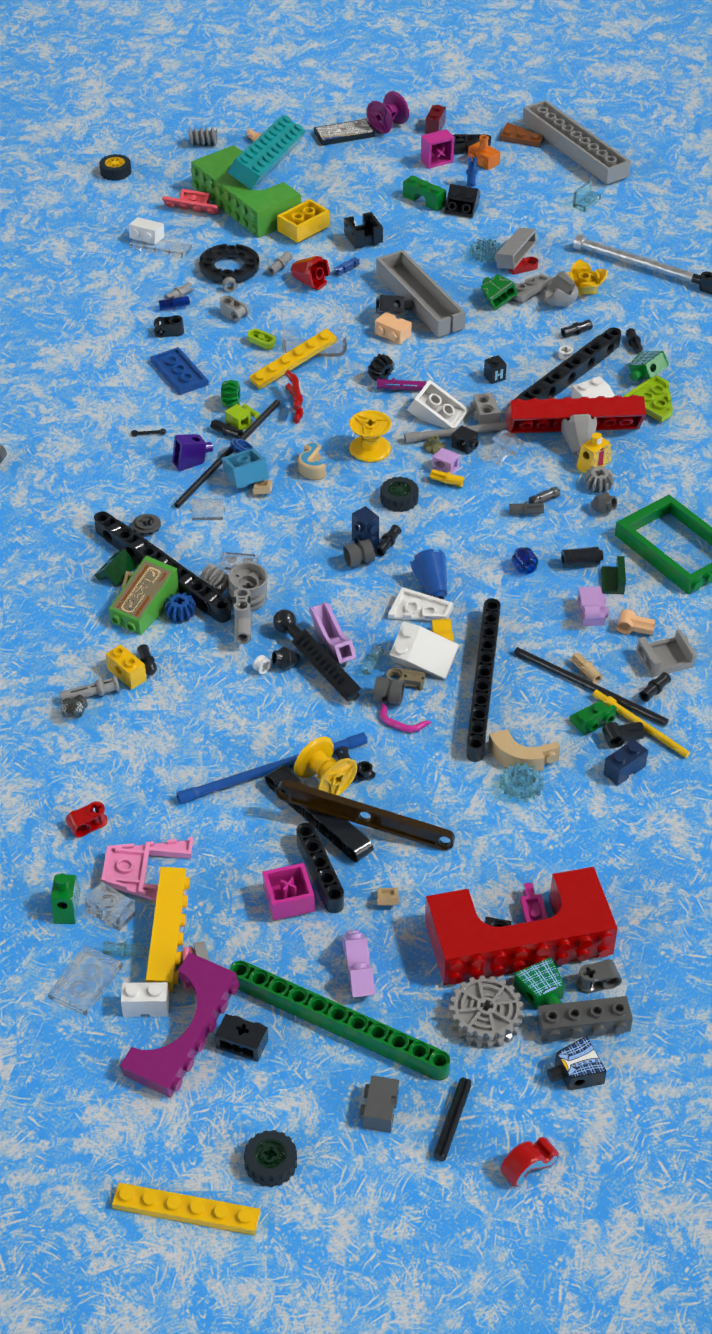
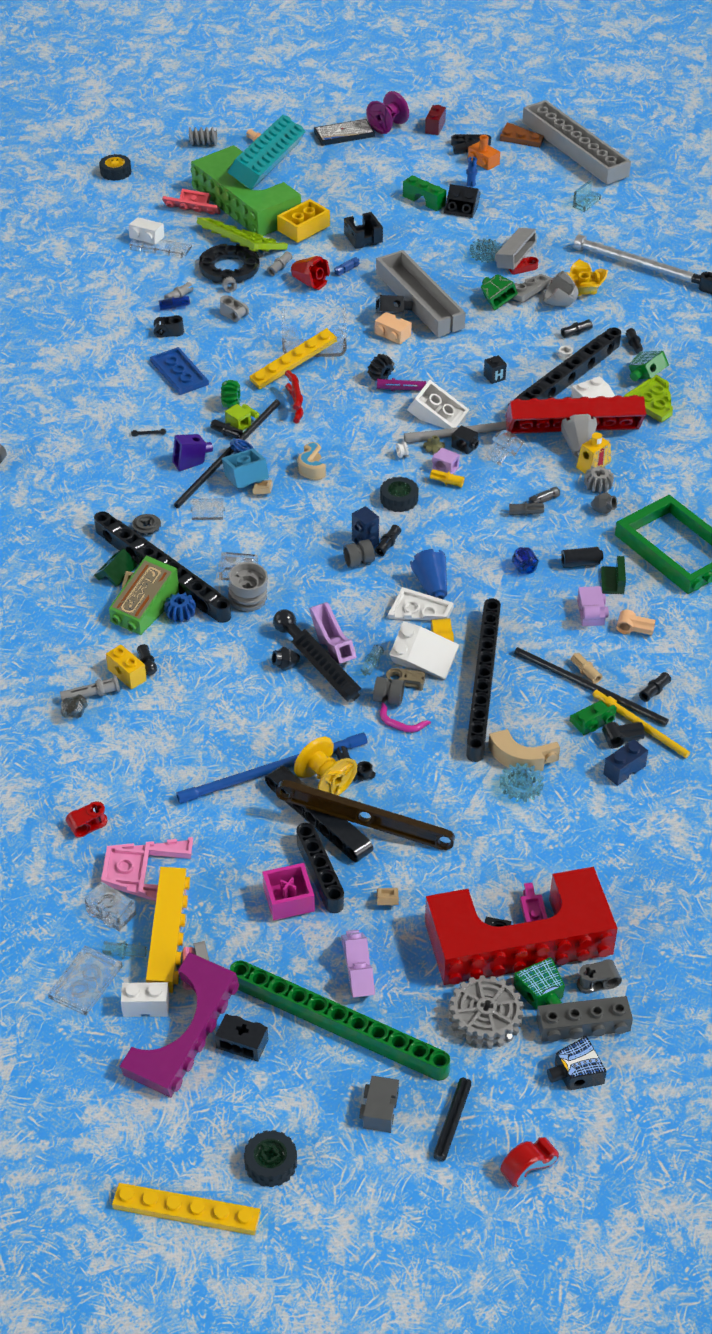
green torso [51,873,80,924] -> none
light grey gear [200,564,229,593] -> none
light grey connector [233,588,252,644] -> none
lime plate [247,329,276,350] -> none
white bush [253,655,272,674] -> none
yellow piece [349,410,392,462] -> none
dark pink brick [421,129,454,169] -> none
light grey brick [470,392,500,425] -> none
light grey panel [636,629,697,677] -> none
none -> lime wing [197,217,288,252]
none -> white bush [396,441,409,458]

